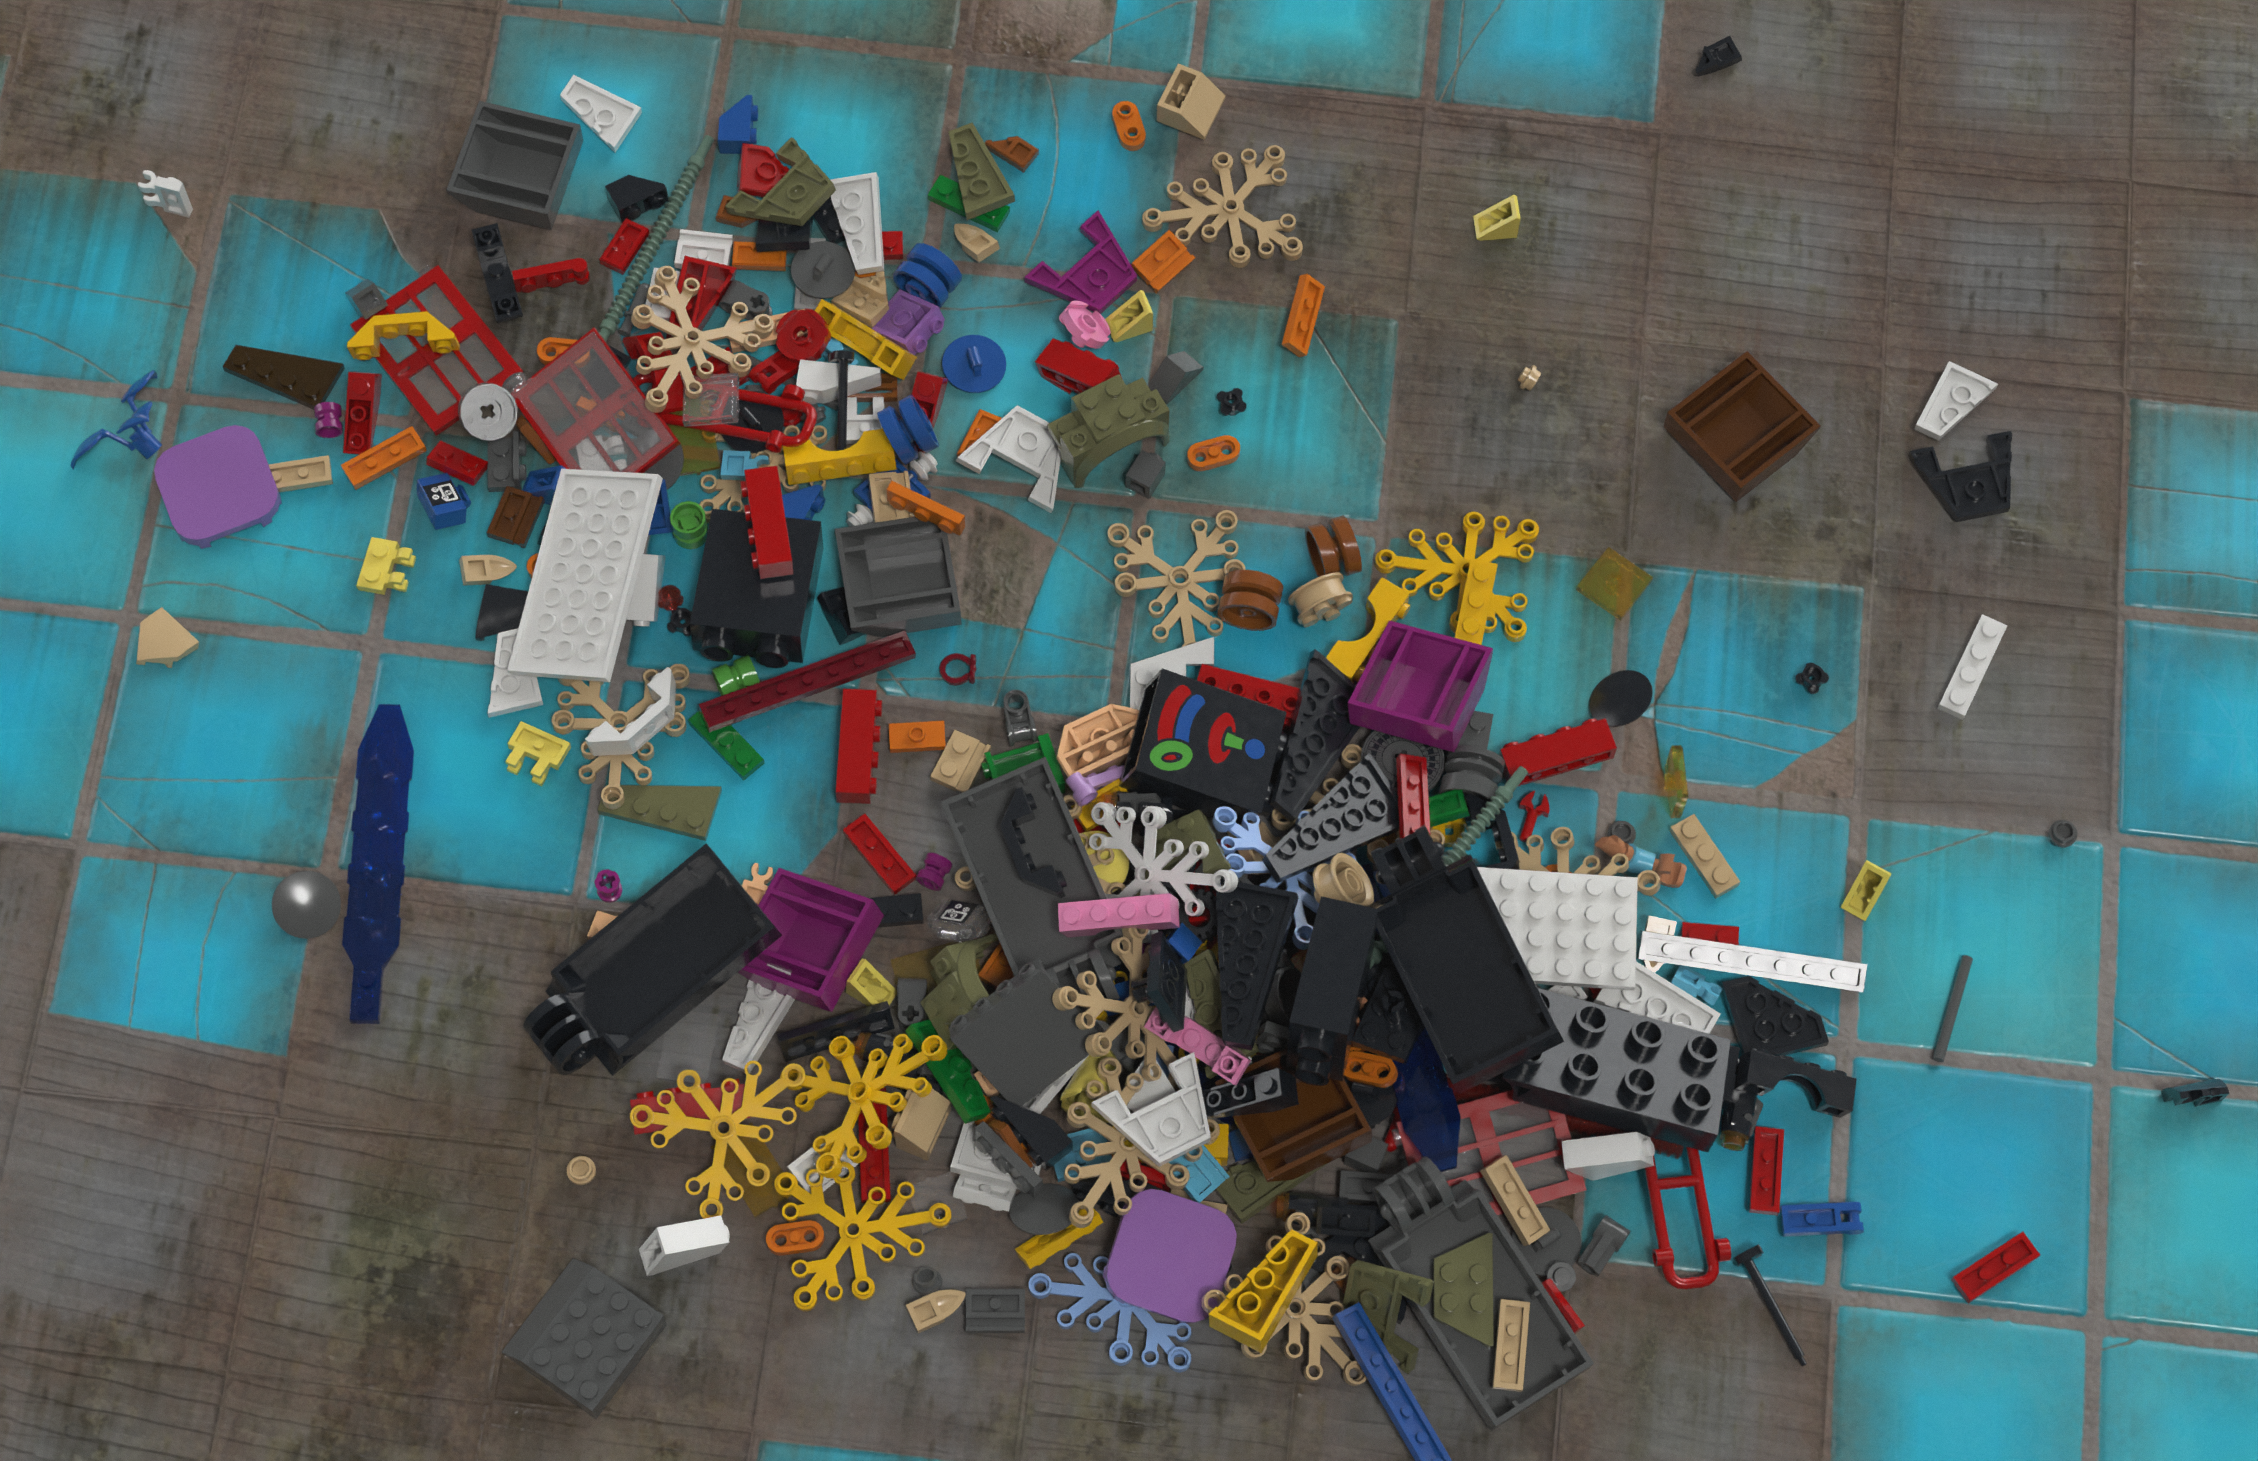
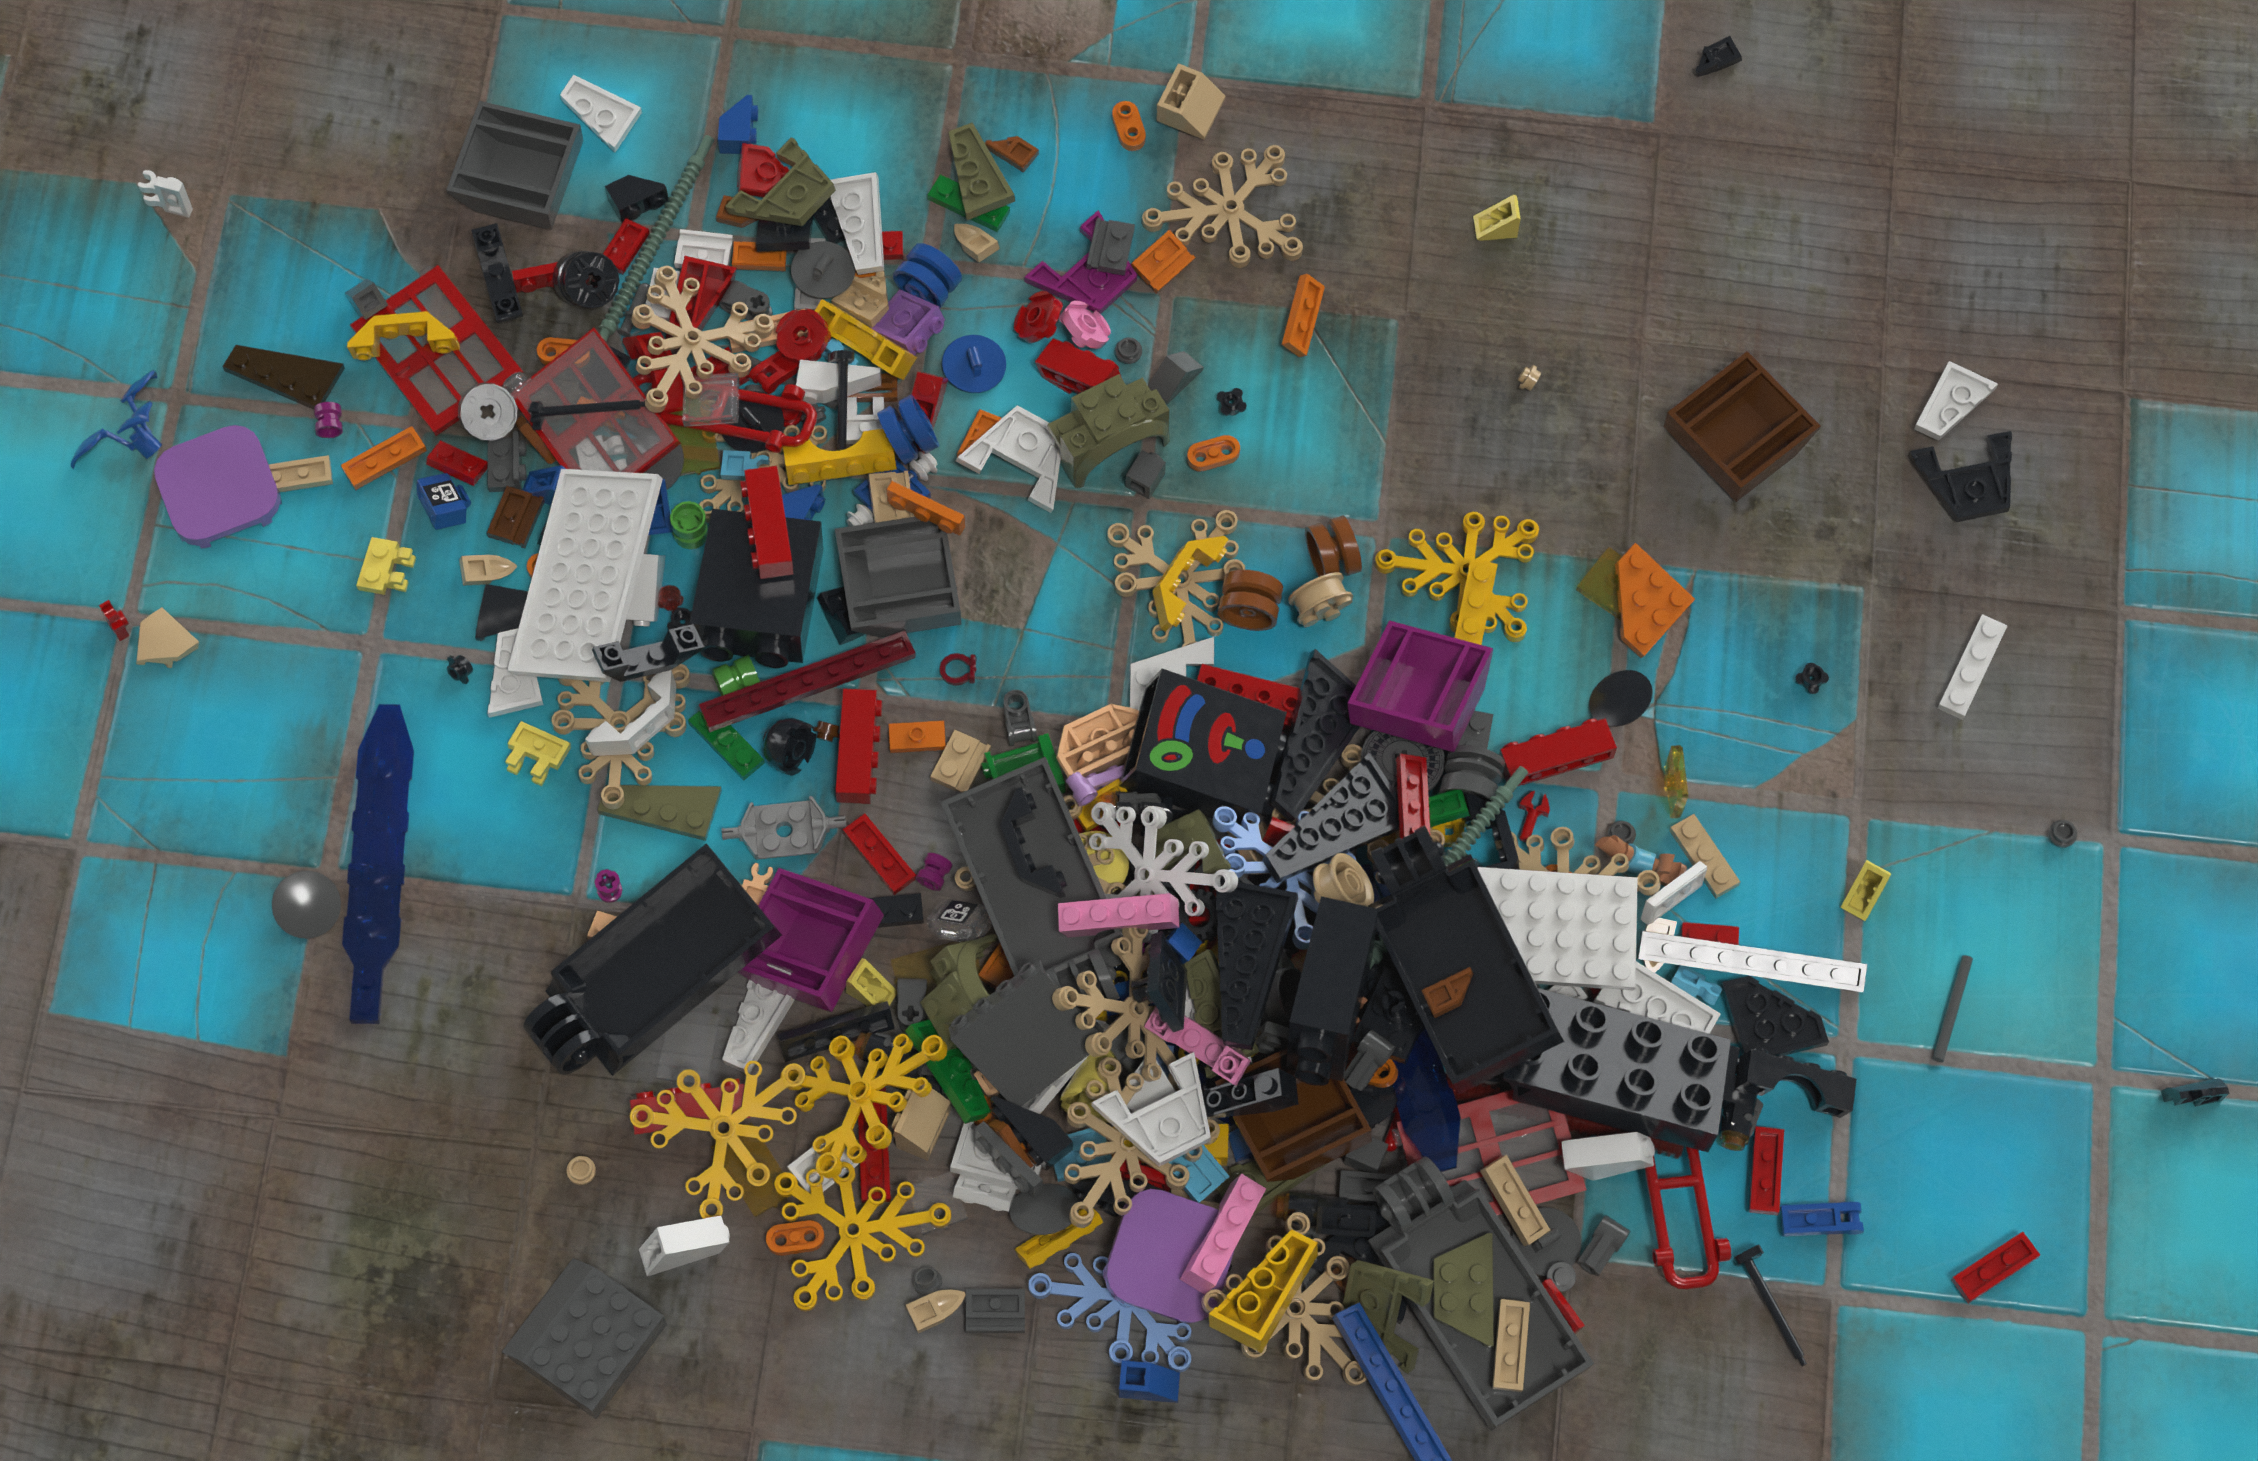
red slope [343,372,382,454] -> none
light yellow slope [1105,290,1153,342] -> none
yellow arch [1326,577,1411,683] -> none
none -> red plate [99,600,129,641]
none -> black plate [447,655,473,684]
none -> black piece [528,400,646,430]
none -> black wheel [553,250,620,308]
none -> black slope [592,624,704,682]
none -> light grey plate [722,796,846,860]
none -> black cylinder [763,718,816,776]
none -> reddish brown plate [812,721,840,742]
none -> red plate [1014,291,1063,343]
none -> dark grey plate [1087,218,1135,275]
none -> dark grey plate [1115,337,1142,364]
none -> blue slope [1119,1360,1180,1403]
none -> yellow slope [1152,536,1228,631]
none -> bright pink arch [1180,1173,1266,1294]
none -> red plate [1262,817,1295,847]
none -> dark grey piece [1343,1029,1396,1091]
none -> dark orange tile [1422,967,1473,1018]
none -> orange plate [1615,543,1695,658]
none -> white tile [1640,861,1707,925]

